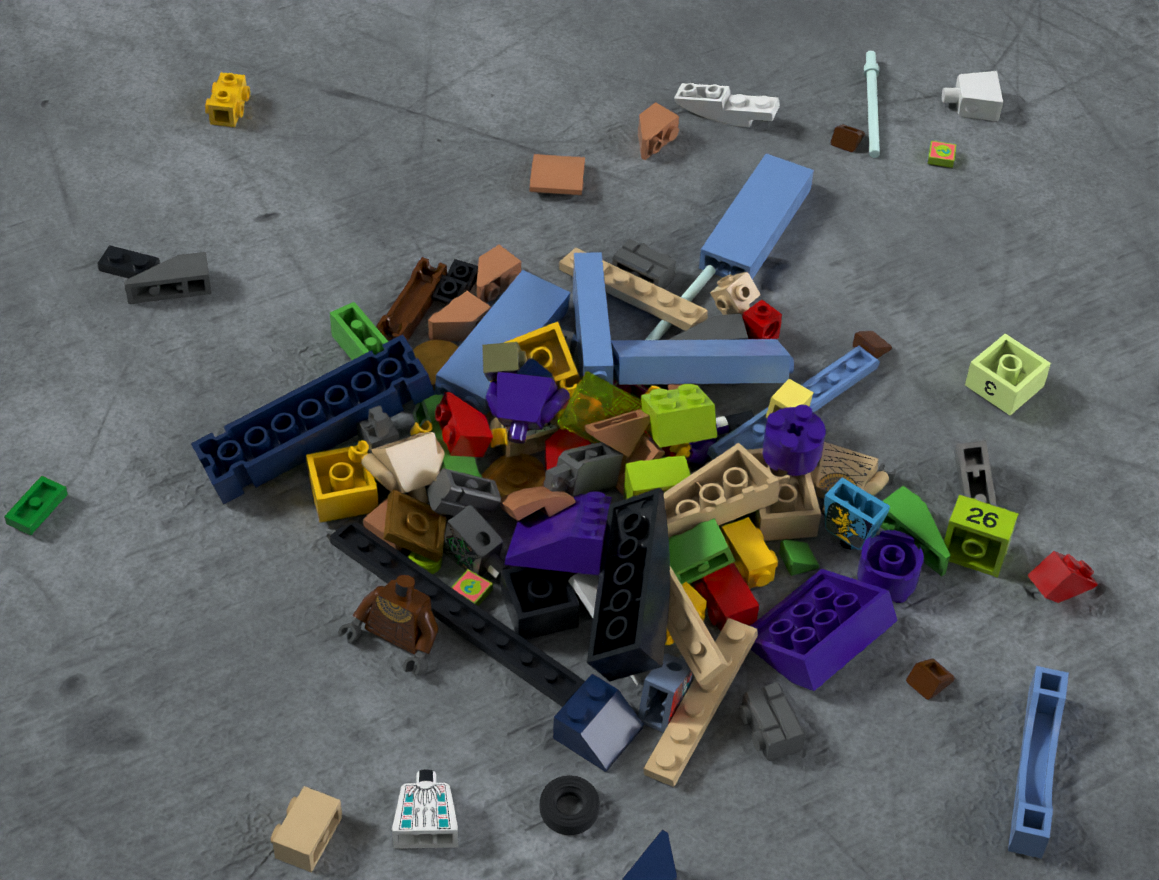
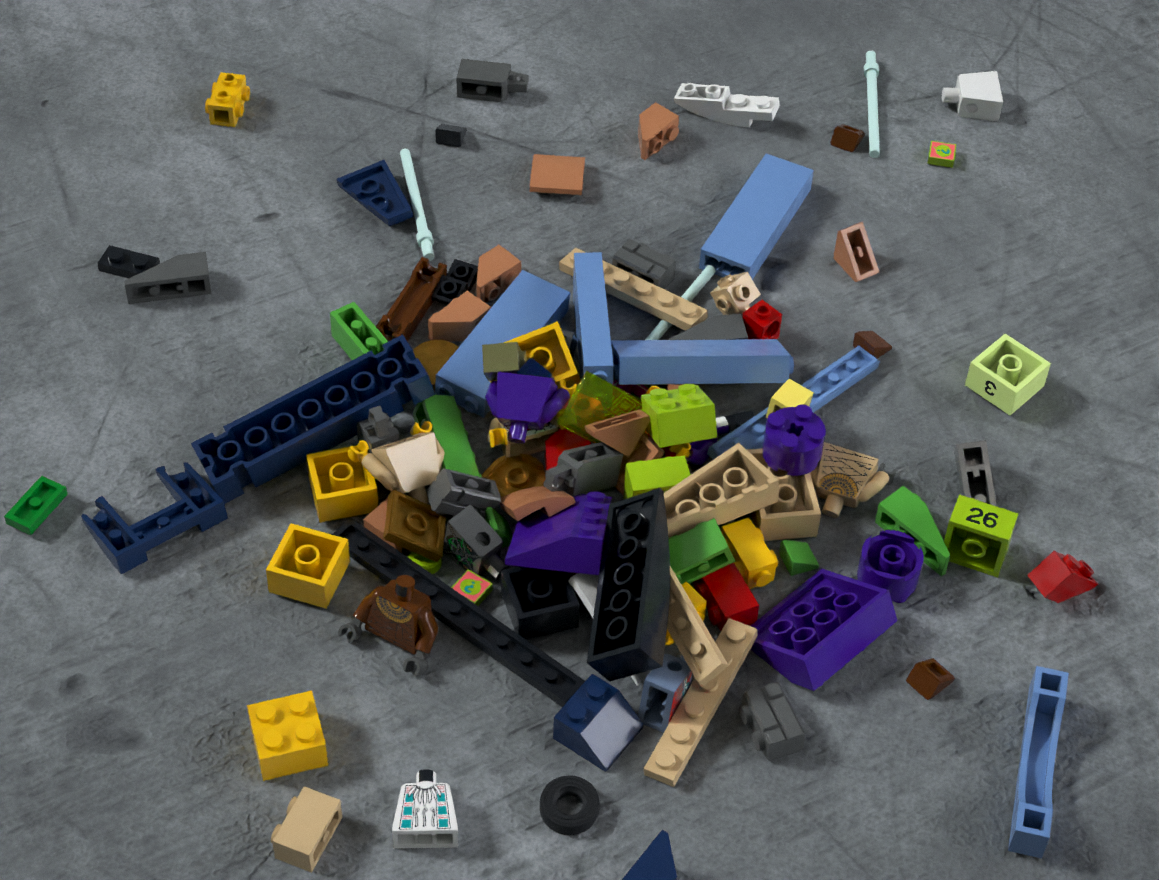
red slope [435,392,493,457] -> none
dark azure torso [824,477,890,550] -> none
none -> dark blue wedge [81,462,228,574]
none -> yellow brick [247,691,328,781]
none -> yellow brick [266,523,350,609]
none -> dark blue wing [336,160,414,227]
none -> light aqua bar [400,148,434,261]
none -> black slope [435,124,467,147]
none -> dark grey hinge [456,59,529,102]
none -> bright green slope [485,507,513,548]
none -> nougat slope [833,222,880,282]

